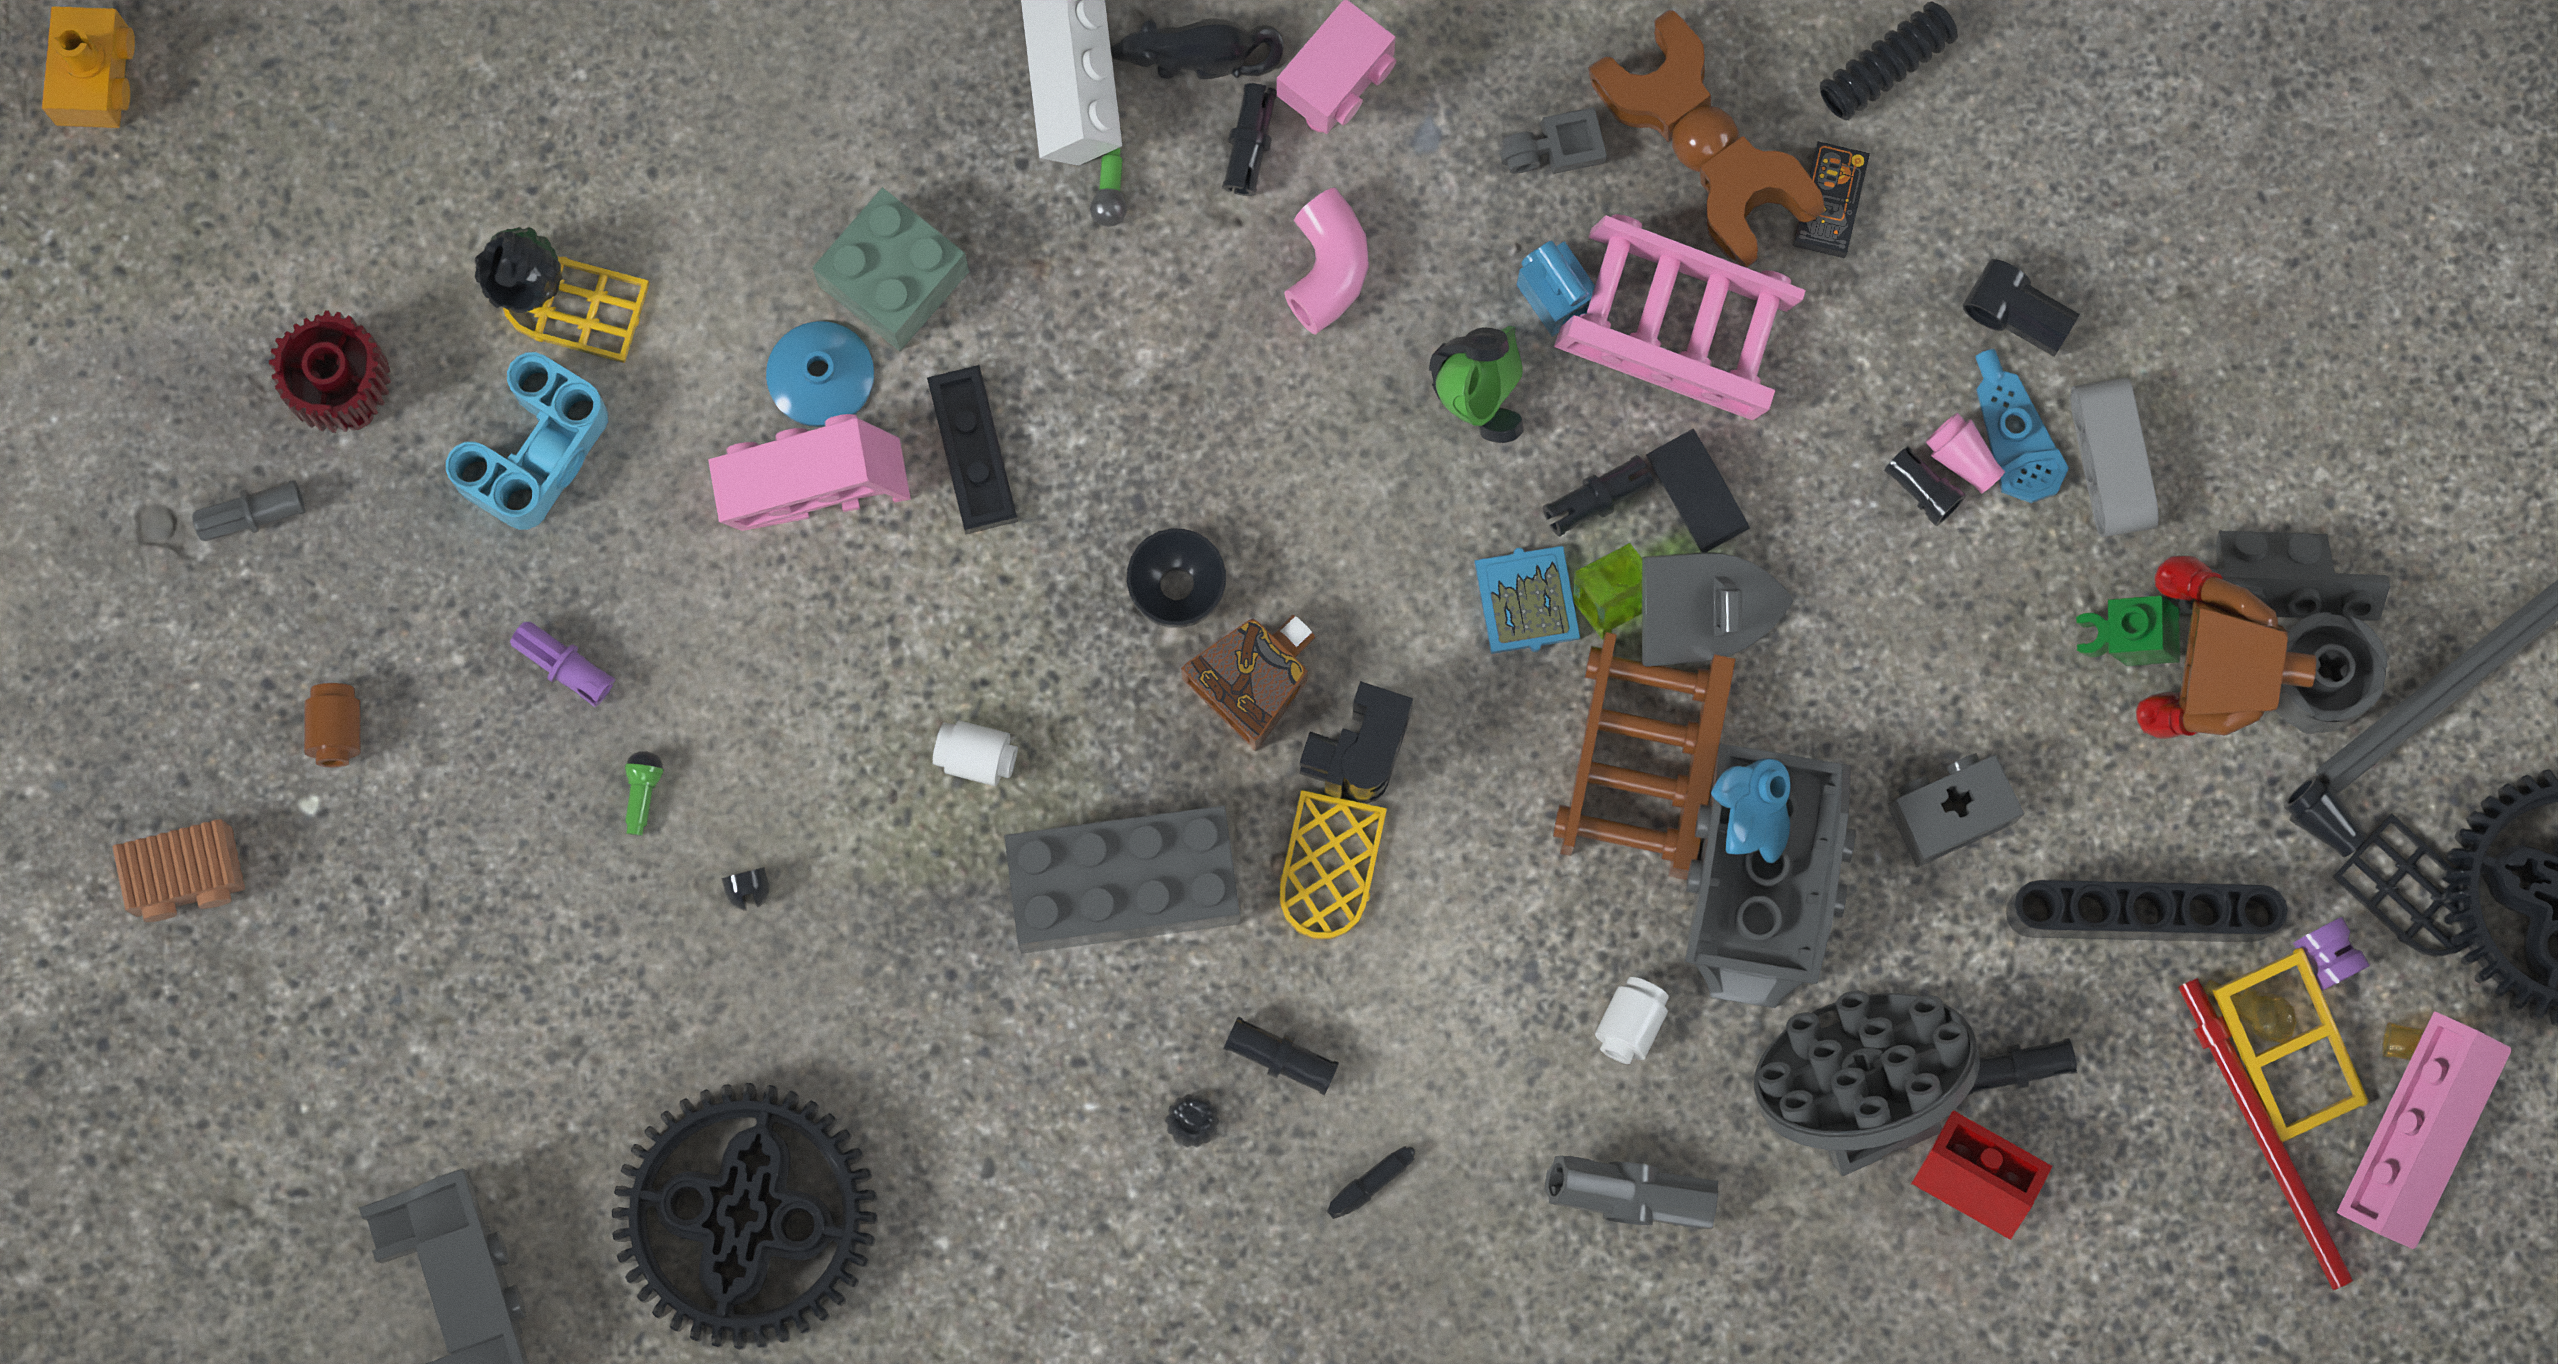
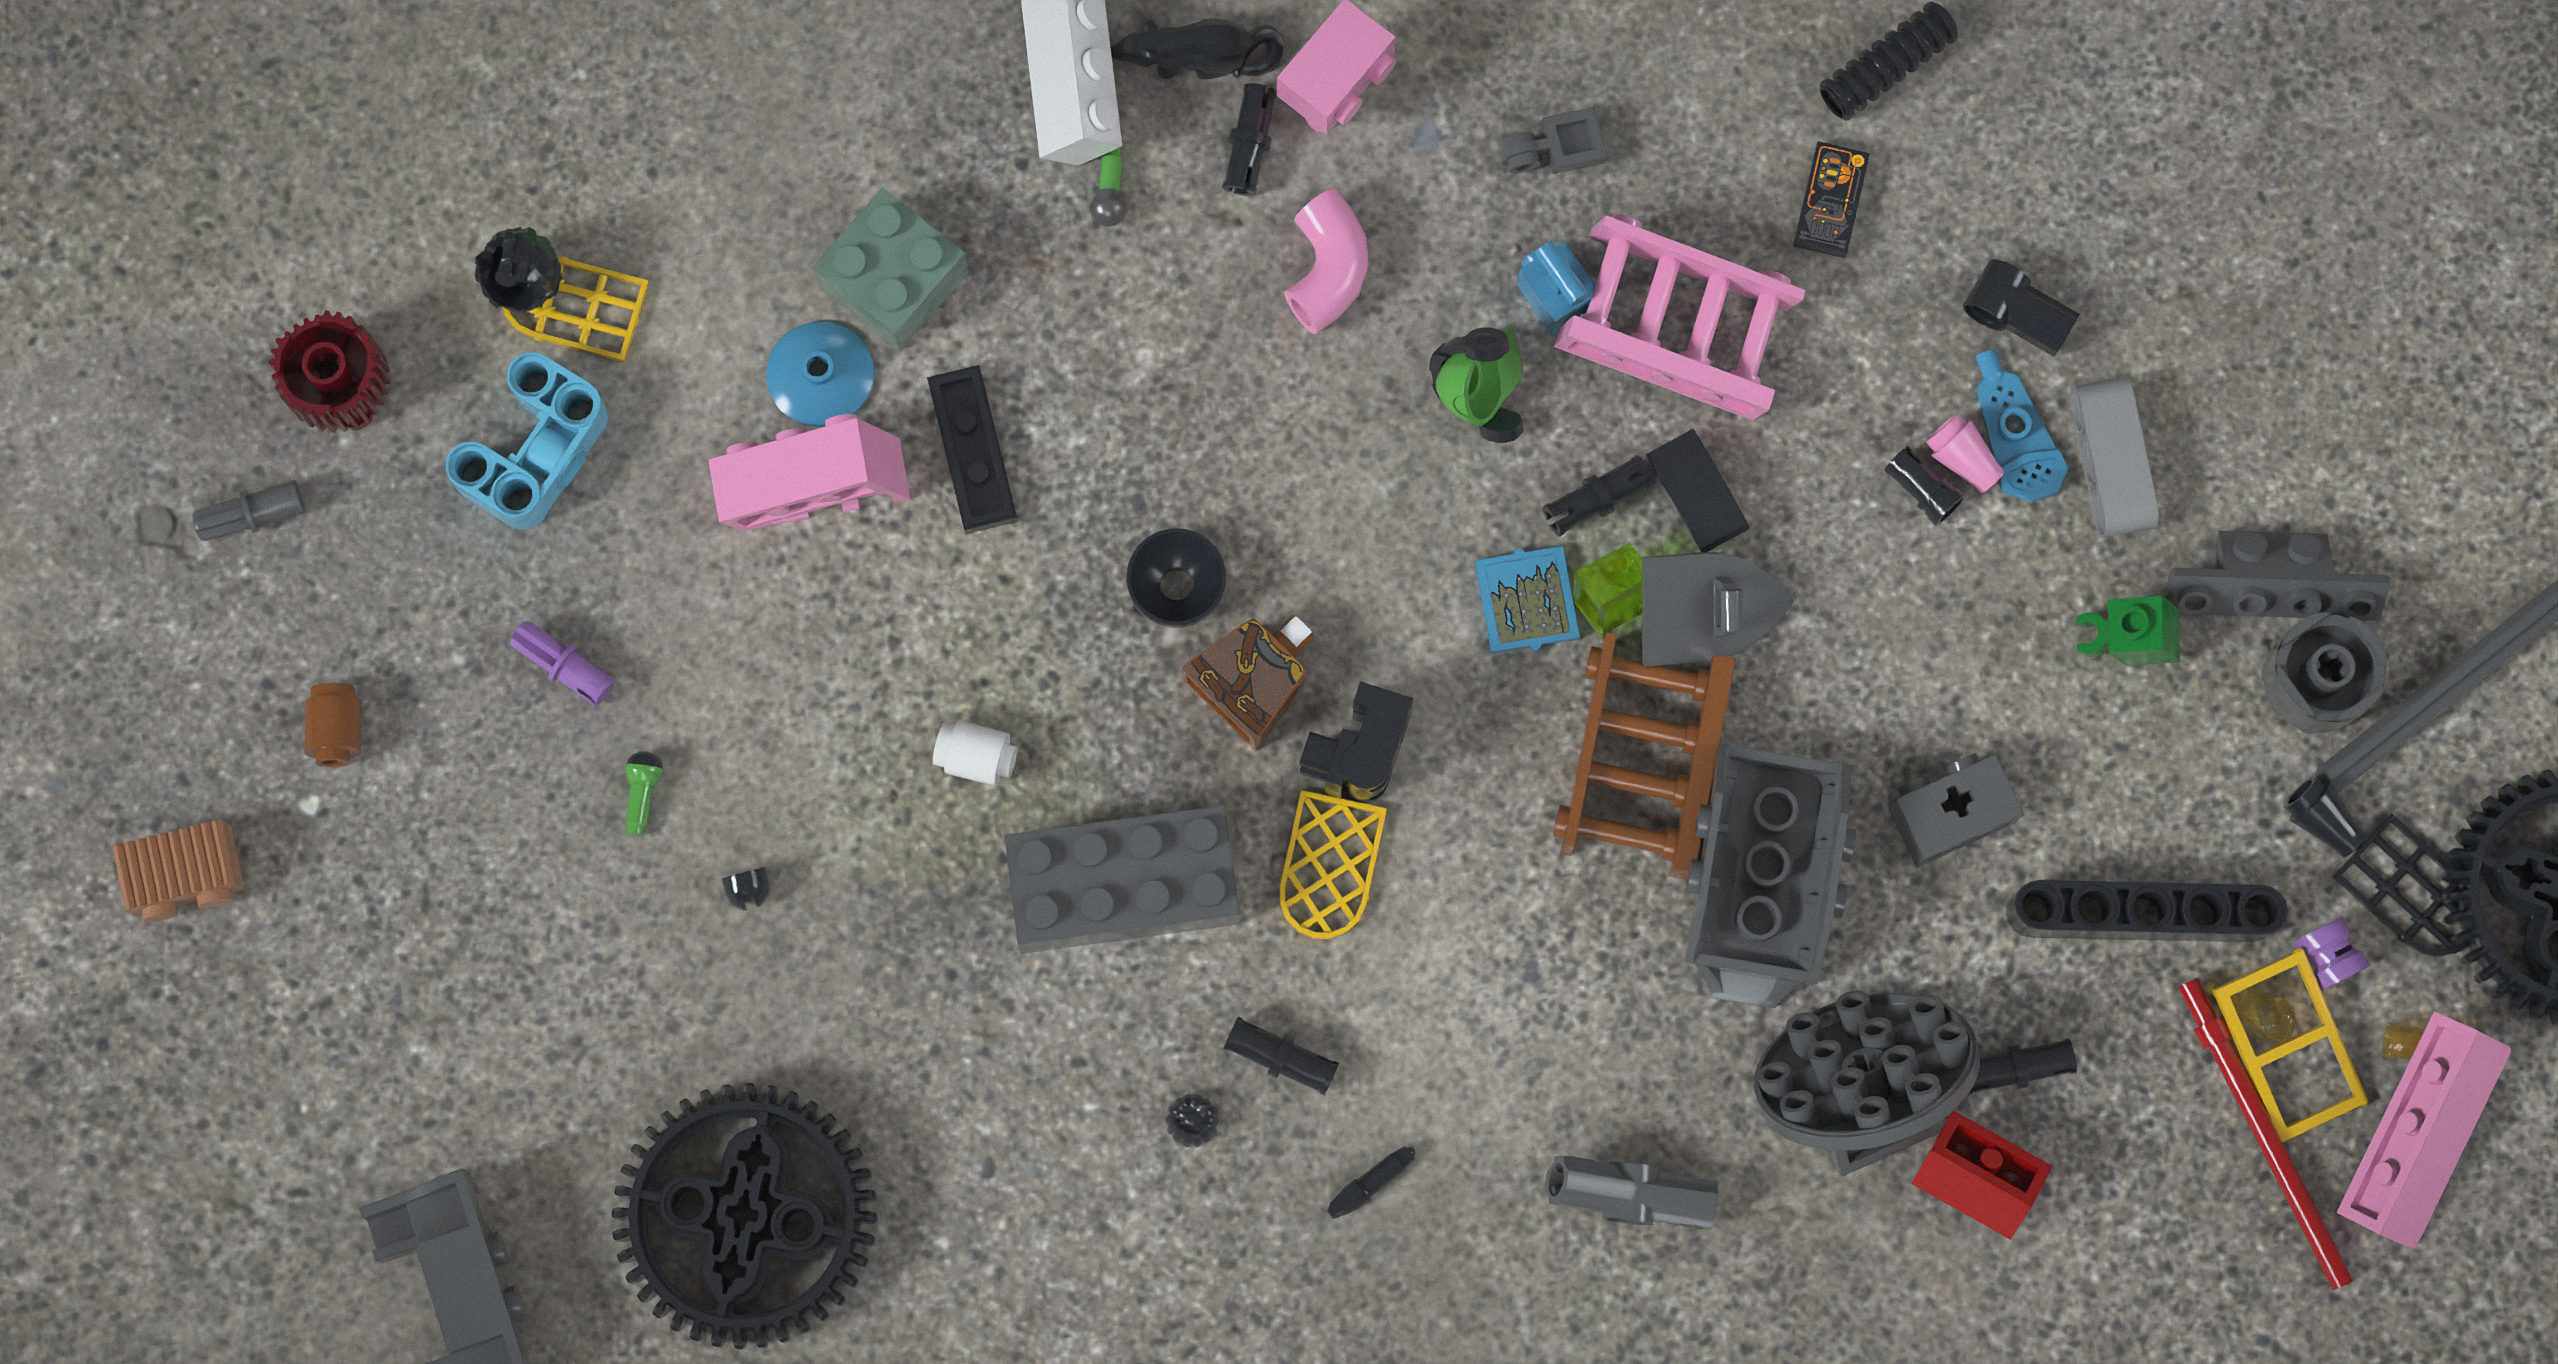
light orange brick [42,6,135,128] -> none
dark orange piece [1588,10,1825,268] -> none
white brick [1595,977,1669,1064] -> none
dark azure plate [1711,758,1791,863] -> none
dark orange torso [2135,556,2316,739] -> none

